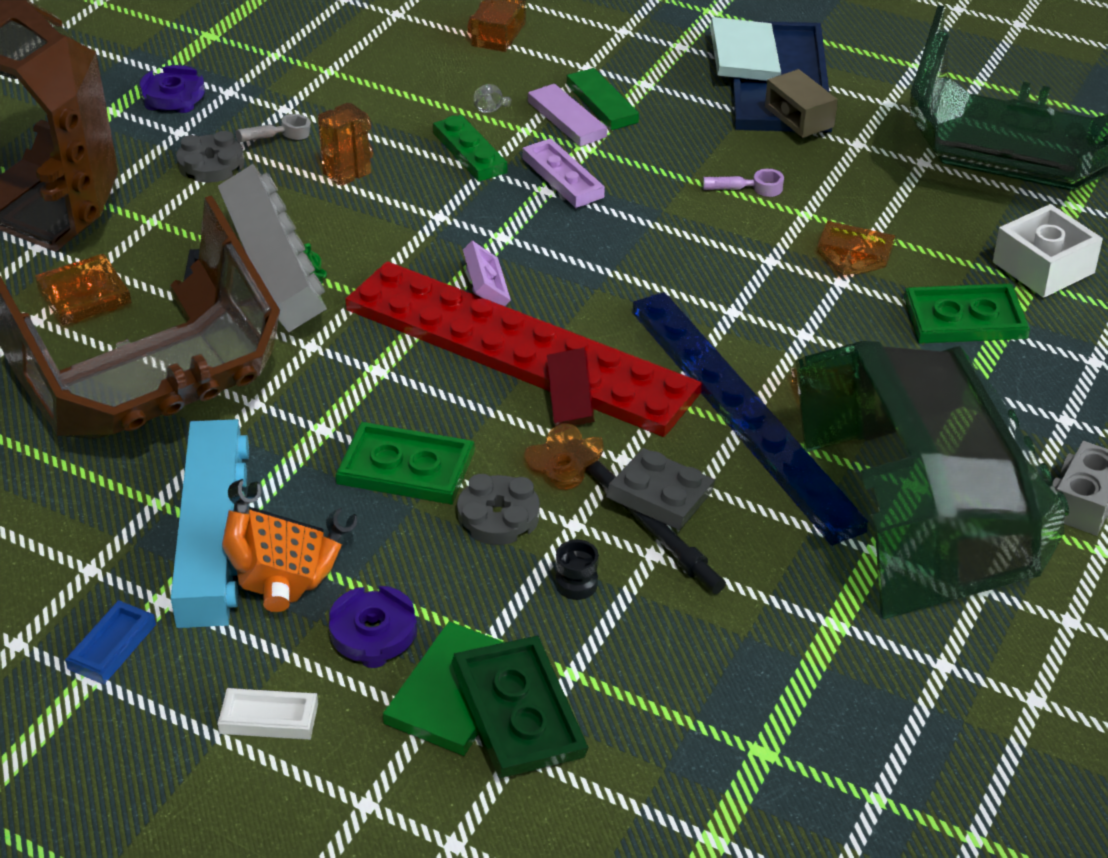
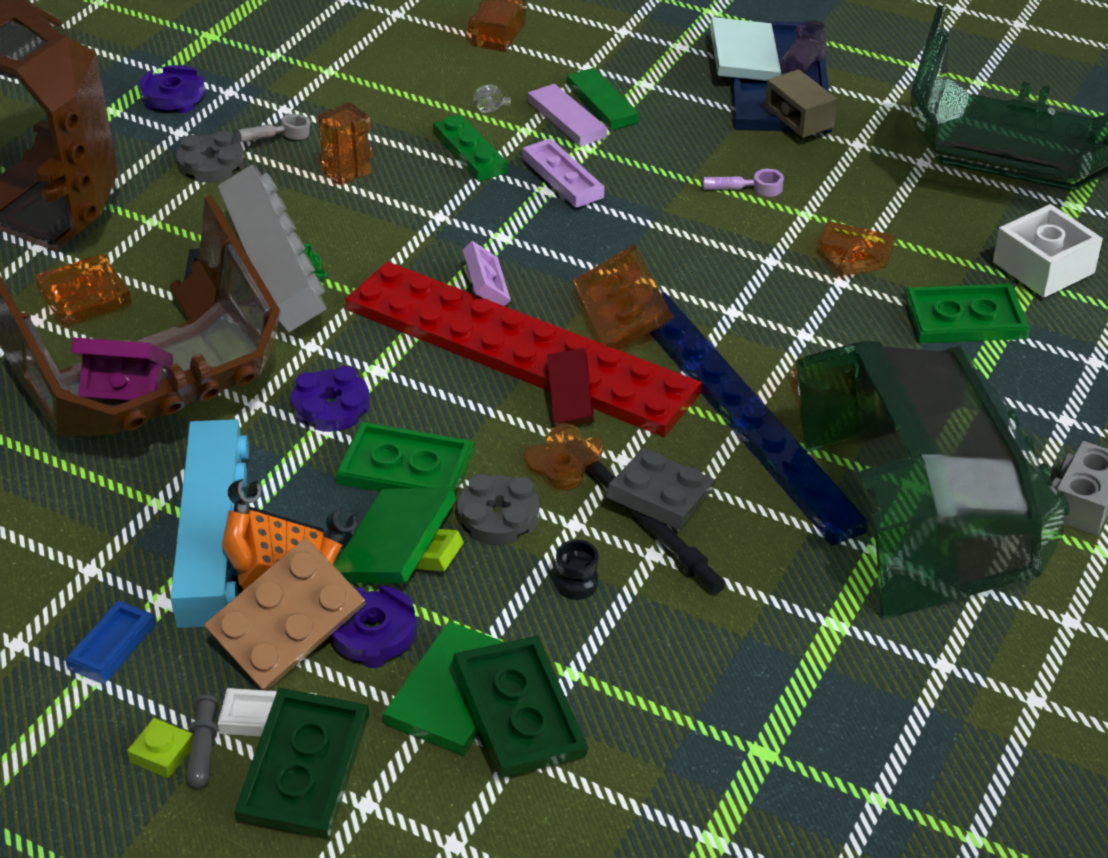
none -> magenta bracket [71,337,174,402]
none -> lime plate [127,718,193,779]
none -> dark grey piece [186,695,218,789]
none -> medium nougat plate [204,537,366,691]
none -> dark green plate [234,687,369,839]
none -> dark purple plate [291,366,370,432]
none -> green tile [333,487,457,584]
none -> lime plate [415,529,464,571]
none -> clear orange plate [573,244,674,350]
none -> clear purple piece [780,20,828,73]

